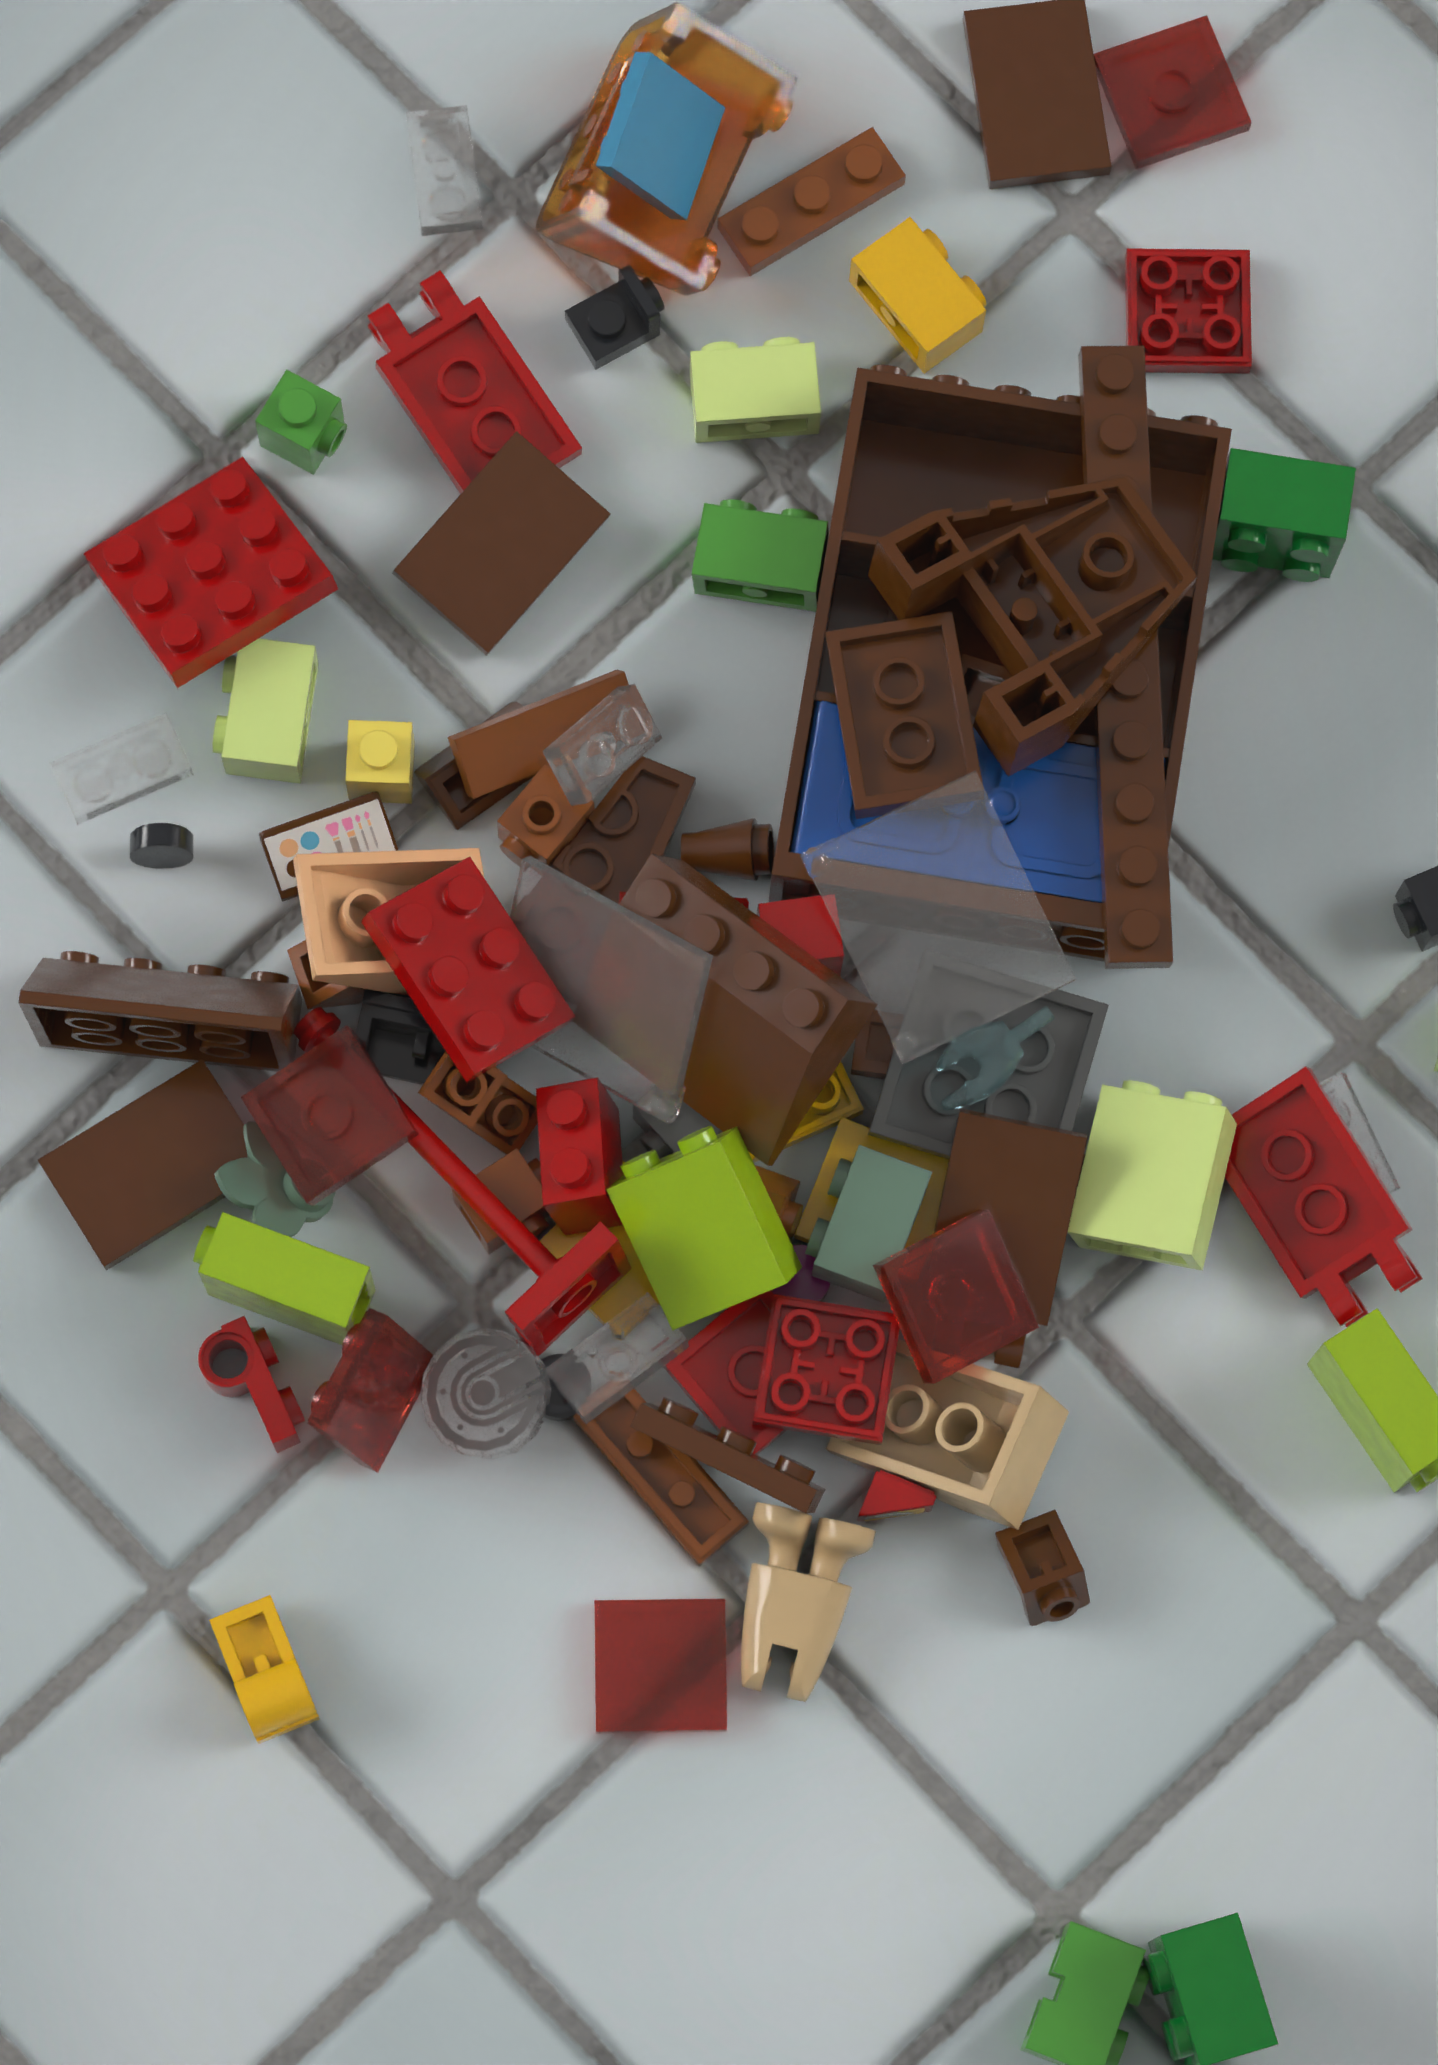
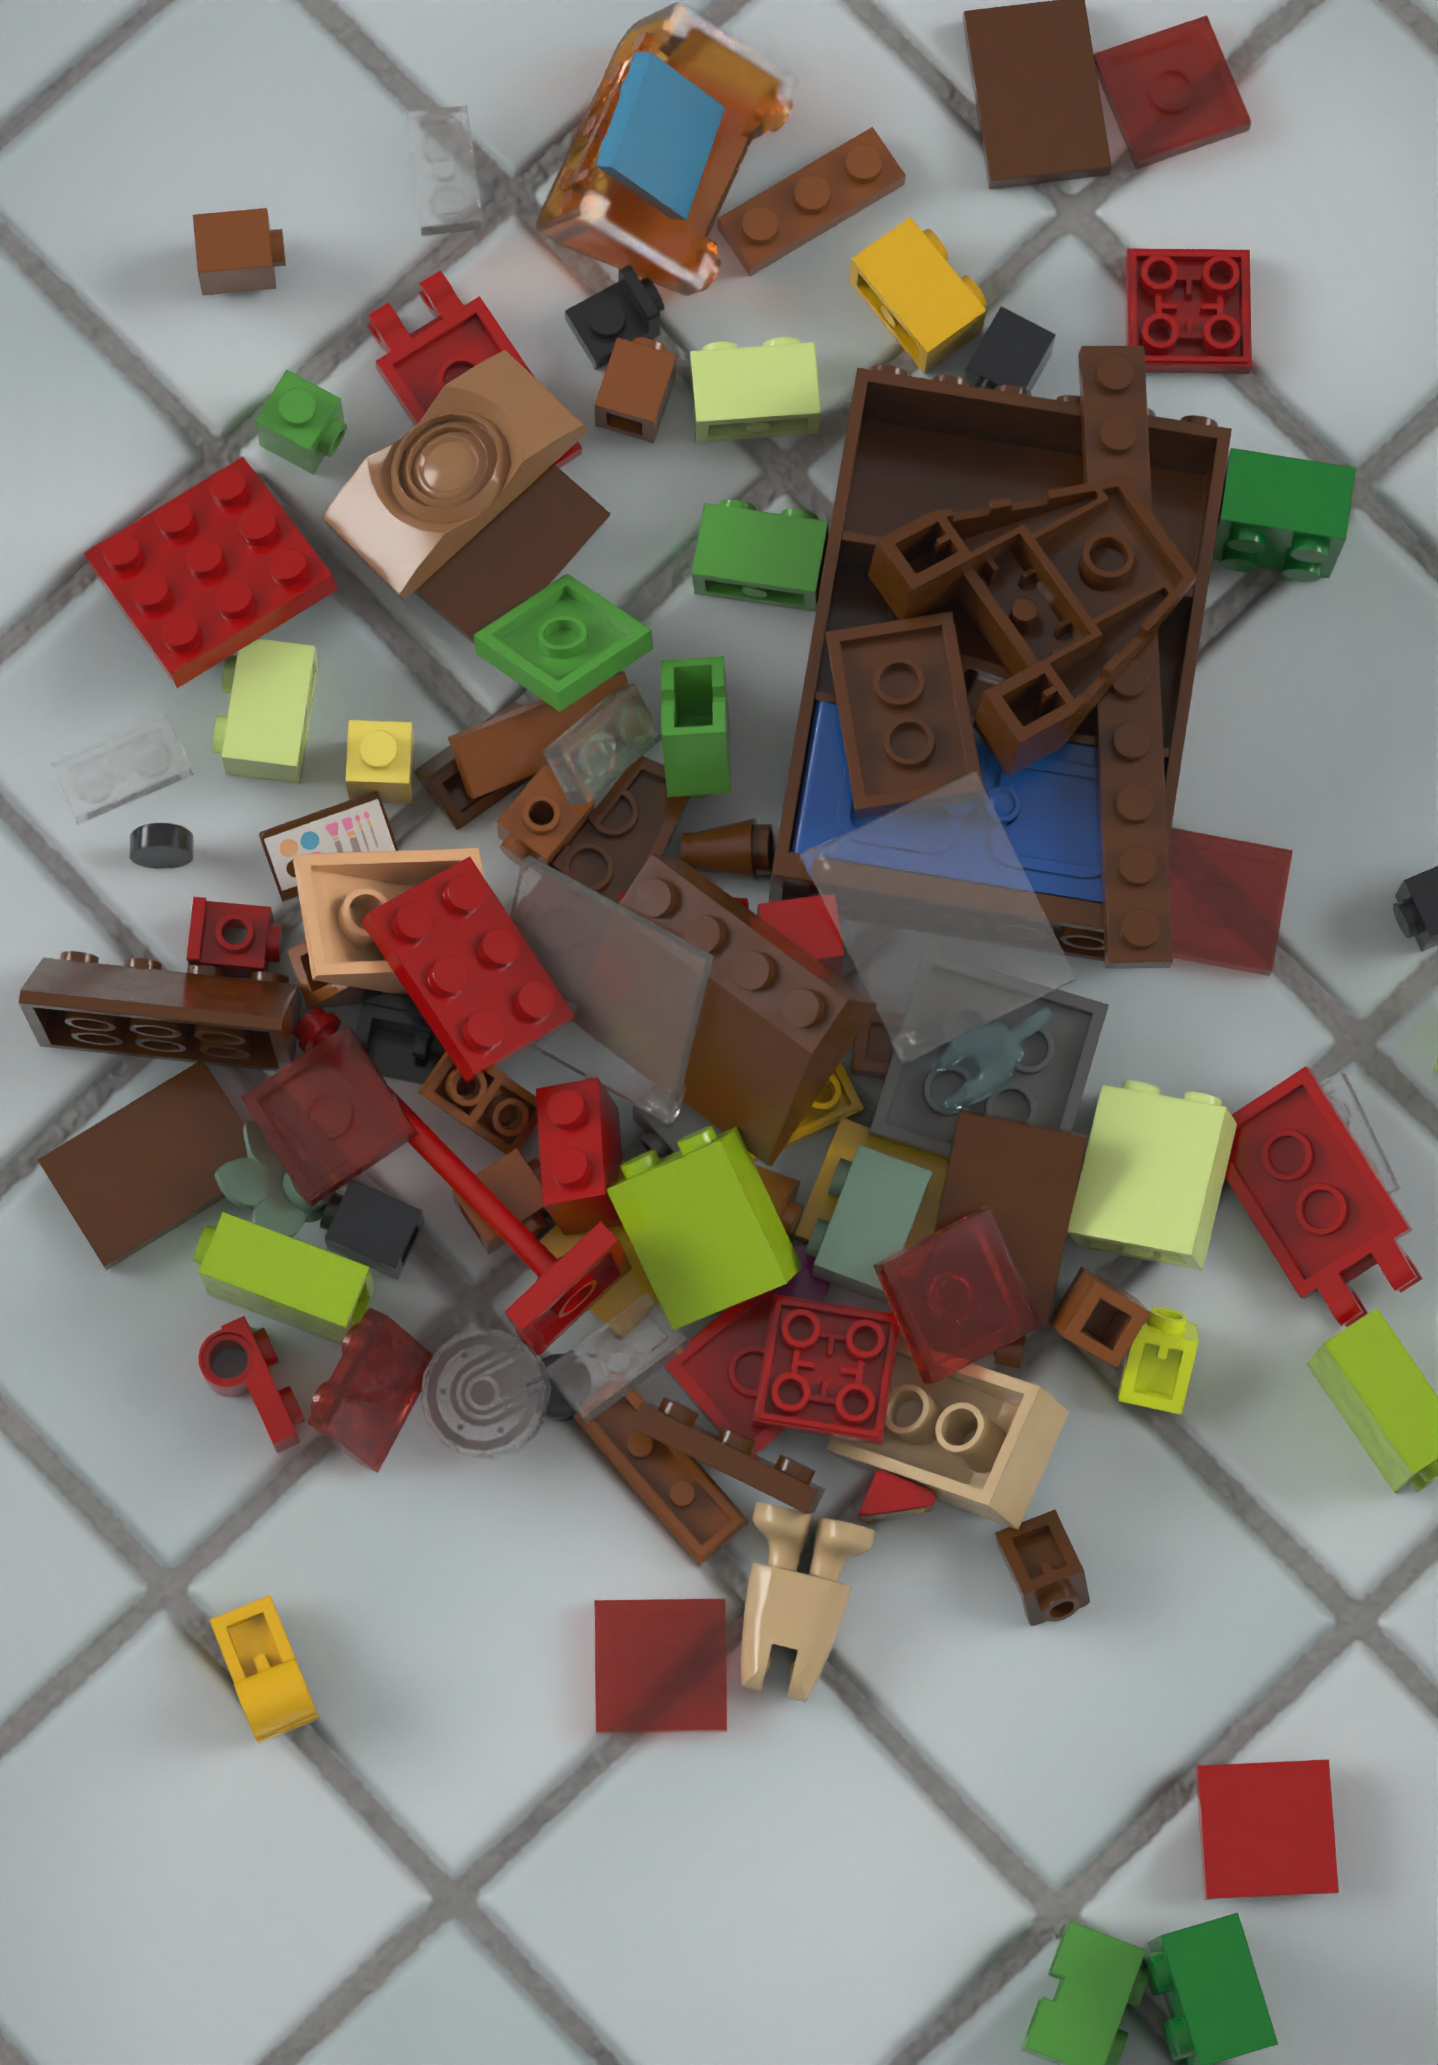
none -> red brick [186,896,284,979]
none -> dark orange brick [193,208,286,295]
none -> black brick [319,1180,424,1280]
none -> medium nougat slope [322,350,588,601]
none -> bright green plate [473,574,653,712]
none -> dark orange brick [595,337,677,443]
none -> bright green brick [661,656,731,798]
none -> black brick [964,306,1056,392]
none -> dark orange brick [1049,1266,1151,1368]
none -> neon yellow bracket [1118,1307,1199,1415]
none -> clear red tile [1168,828,1293,976]
none -> red tile [1195,1759,1339,1900]

